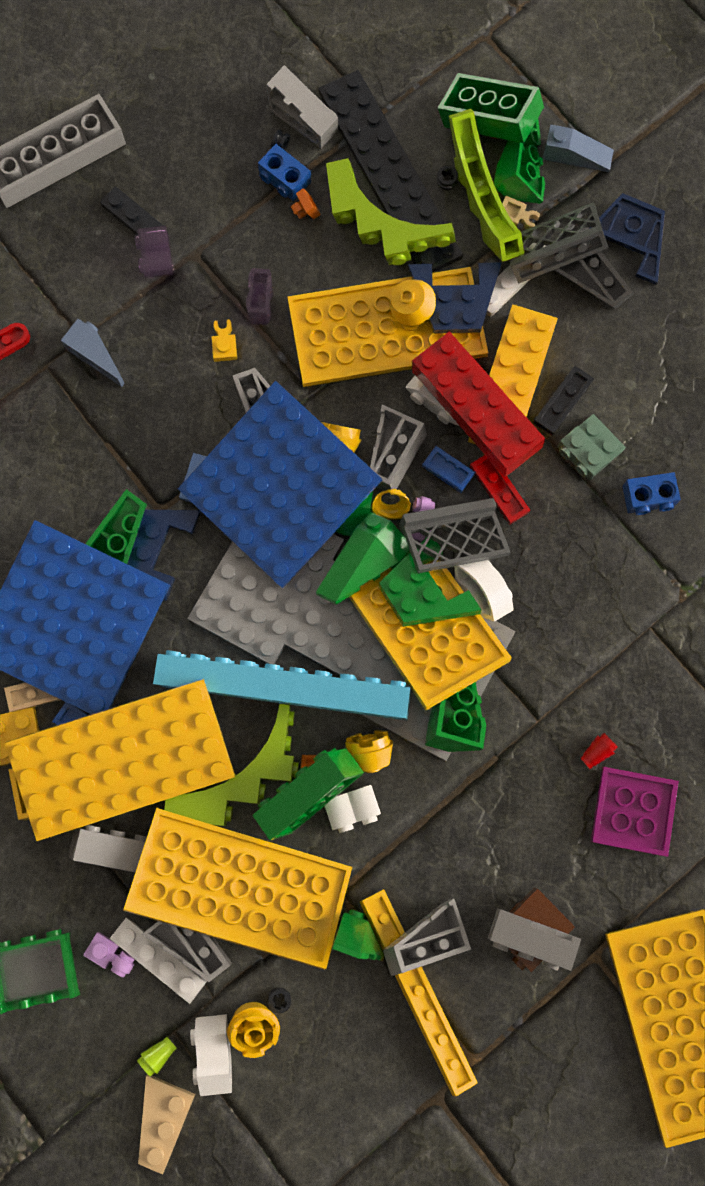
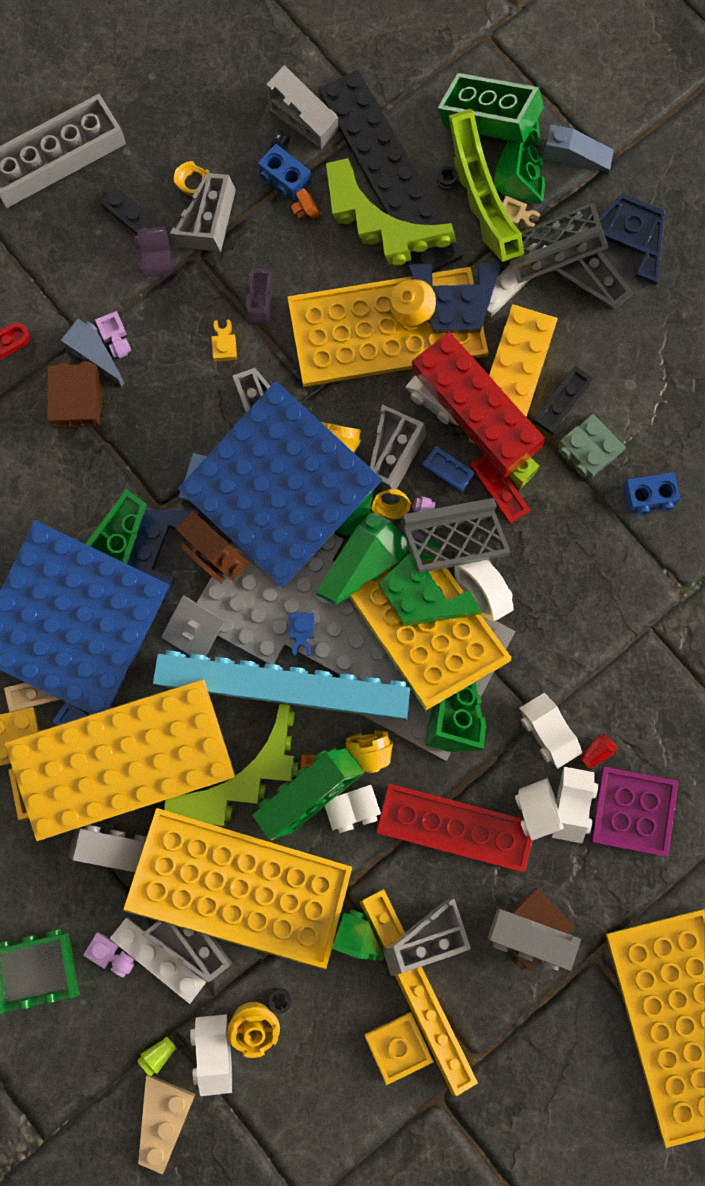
none -> reddish brown brick [47,362,102,428]
none -> lavender plate [95,311,131,359]
none -> light grey piece [161,596,225,656]
none -> light grey wedge [169,173,236,252]
none -> yellow piece [174,161,210,196]
none -> reddish brown brick [176,511,249,584]
none -> blue plate [289,613,314,656]
none -> yellow plate [364,1012,434,1085]
none -> red plate [376,784,532,872]
none -> lime brick [507,457,540,490]
none -> white brick [515,778,564,840]
none -> white brick [520,692,582,769]
none -> white brick [552,767,598,843]

